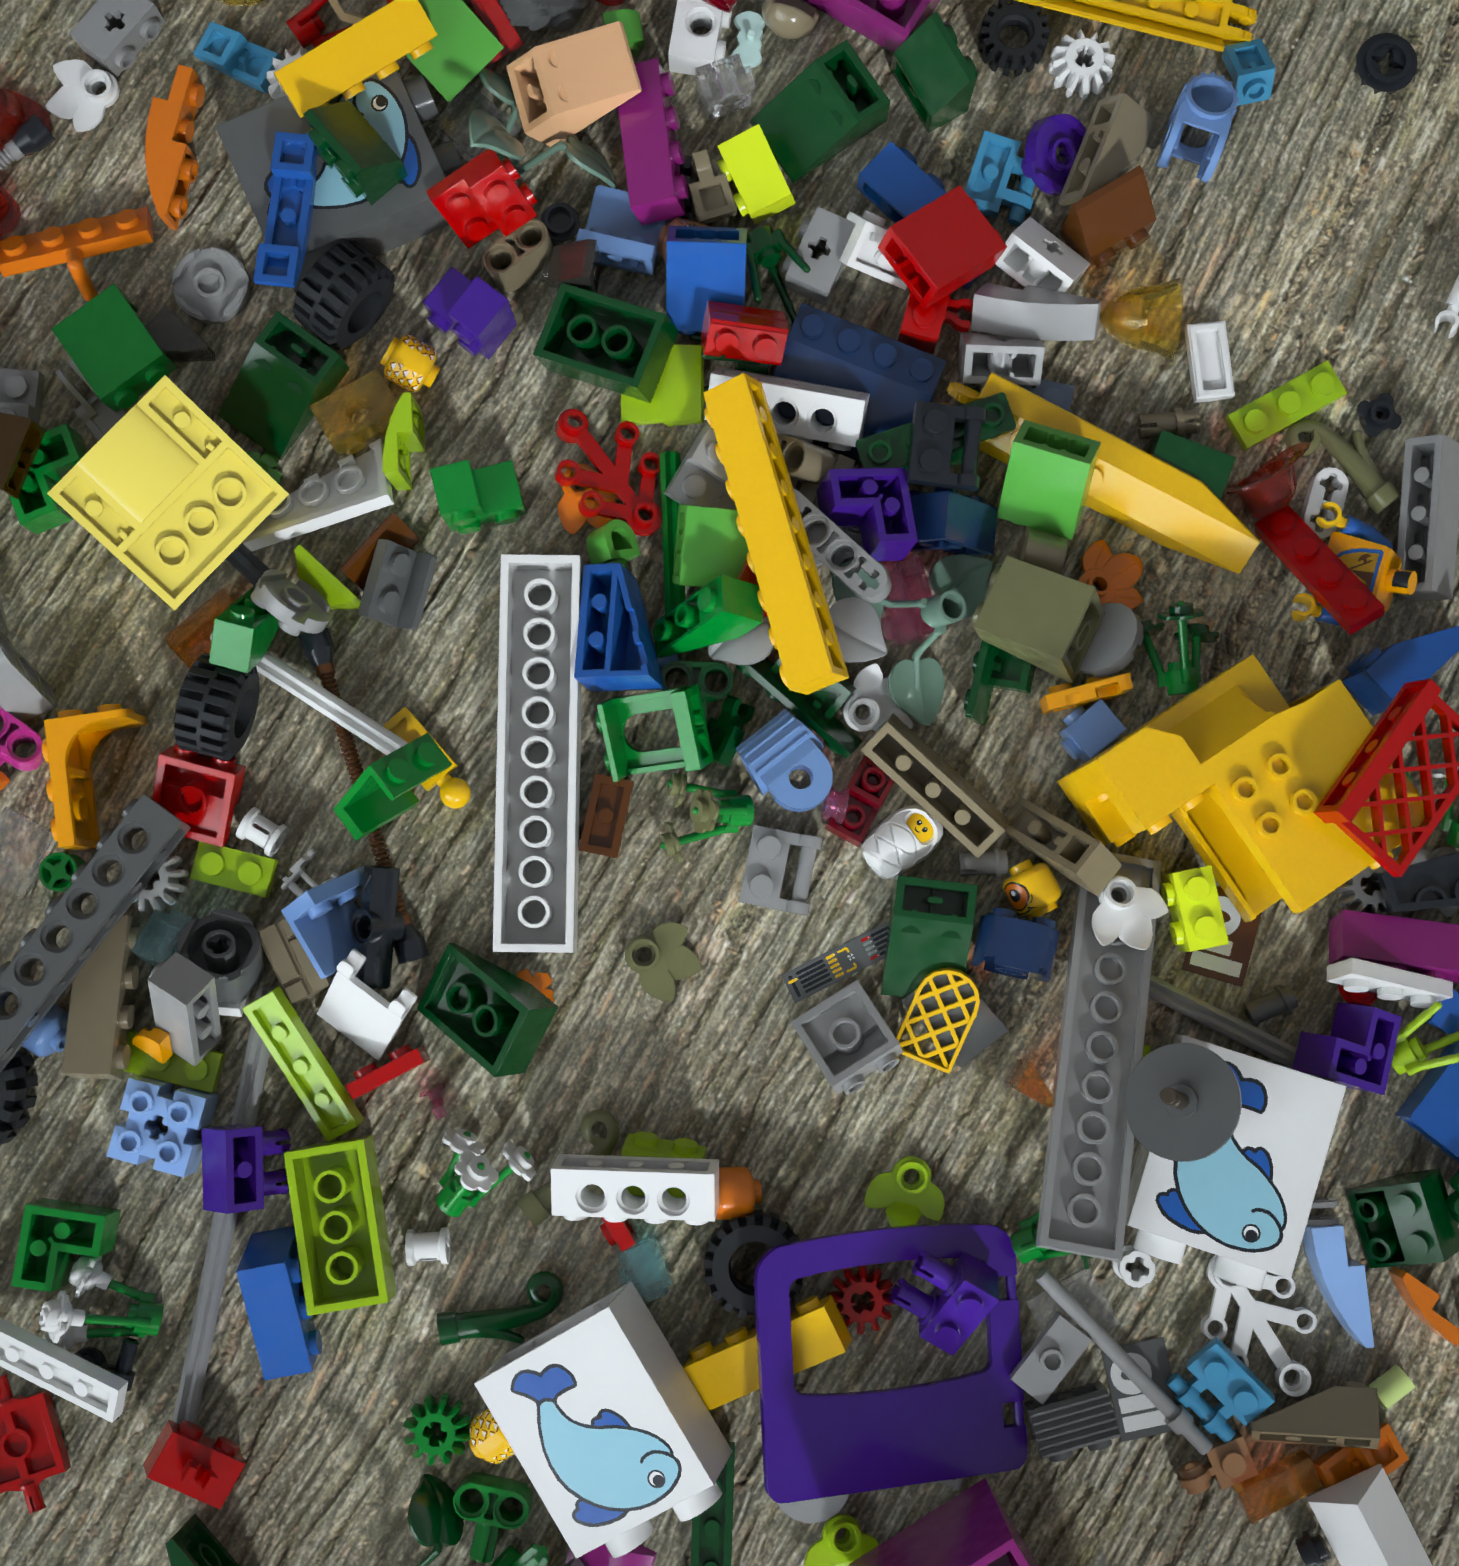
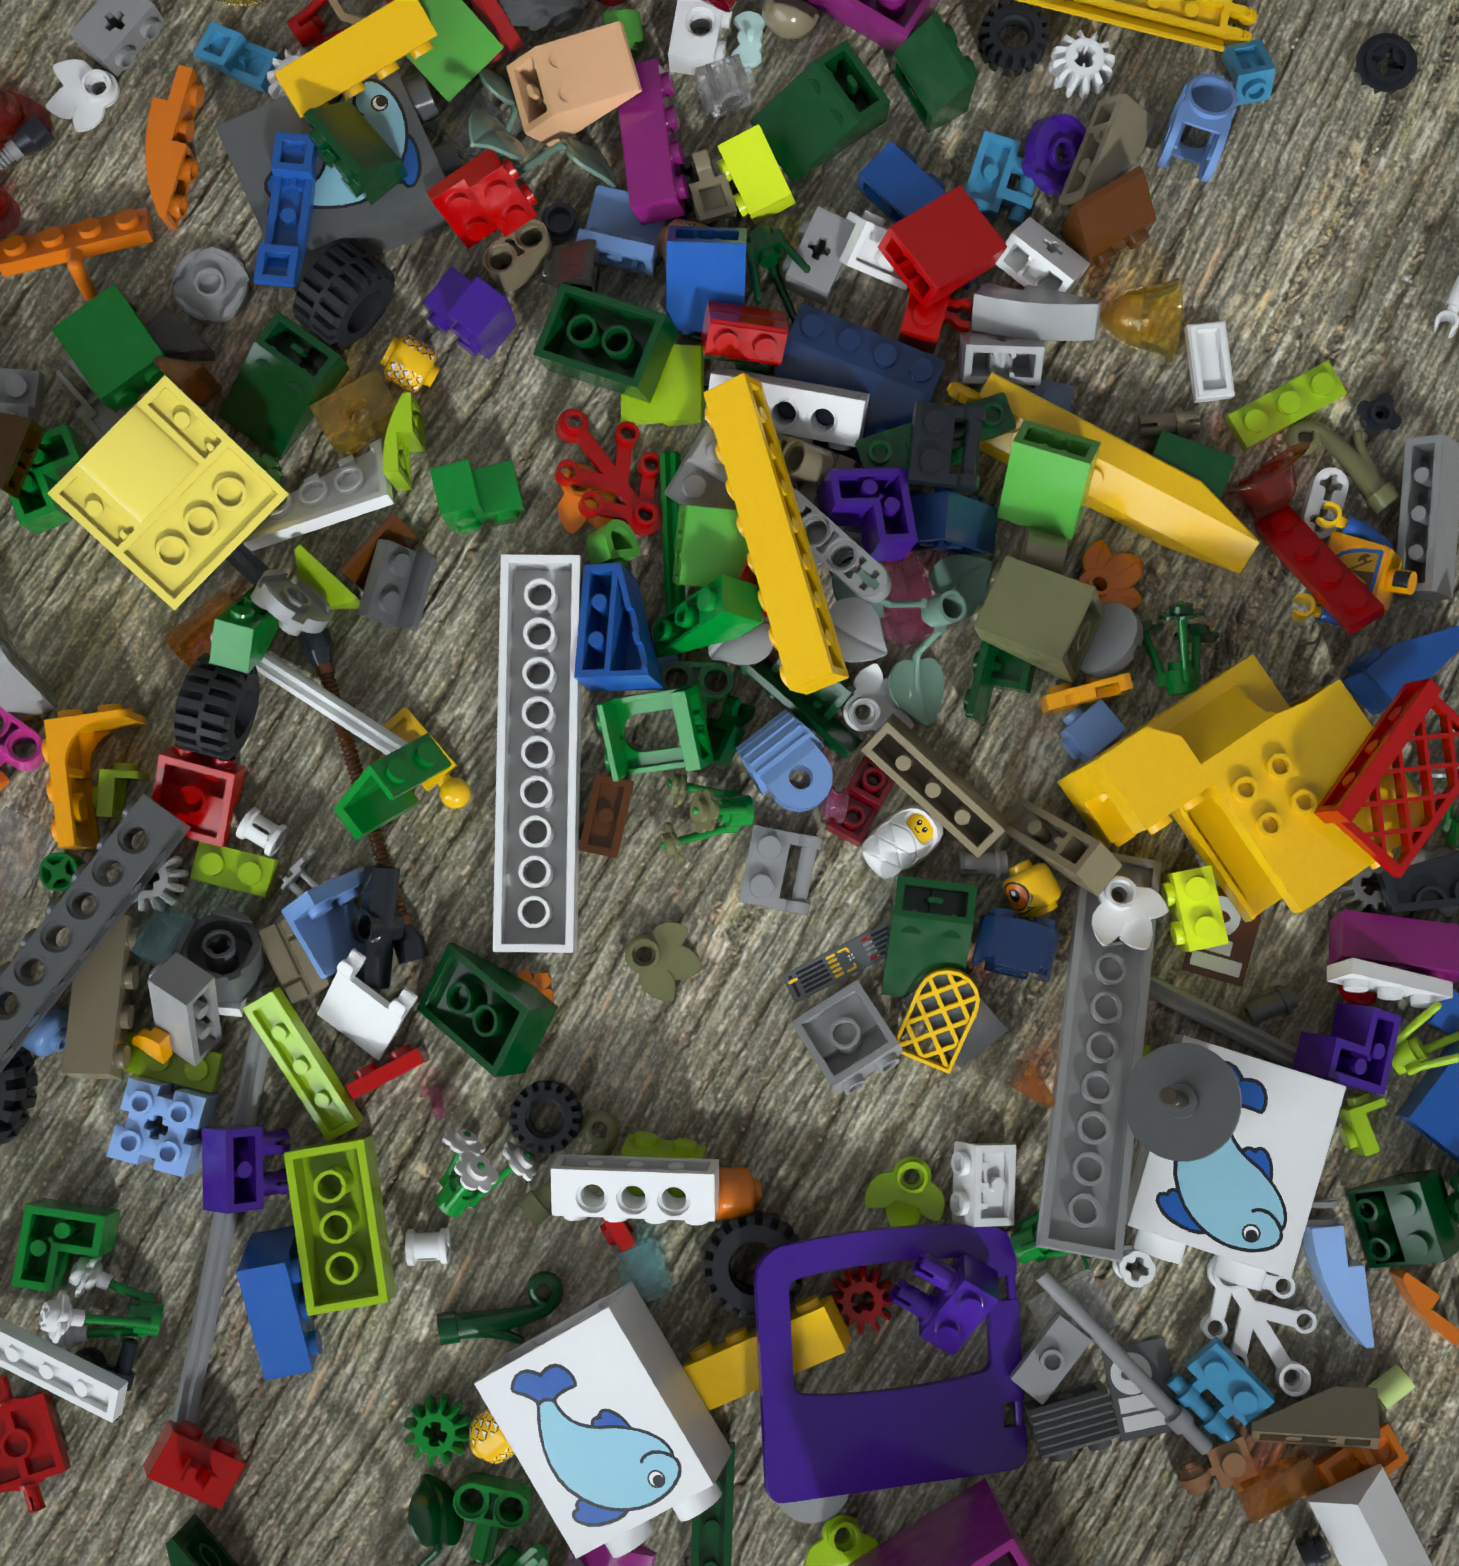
none -> lime bracket [92,763,150,819]
none -> clear orange slope [153,356,222,407]
none -> black tyre [509,1080,583,1155]
none -> white bracket [950,1141,1016,1227]
none -> lime bracket [1338,1091,1387,1157]

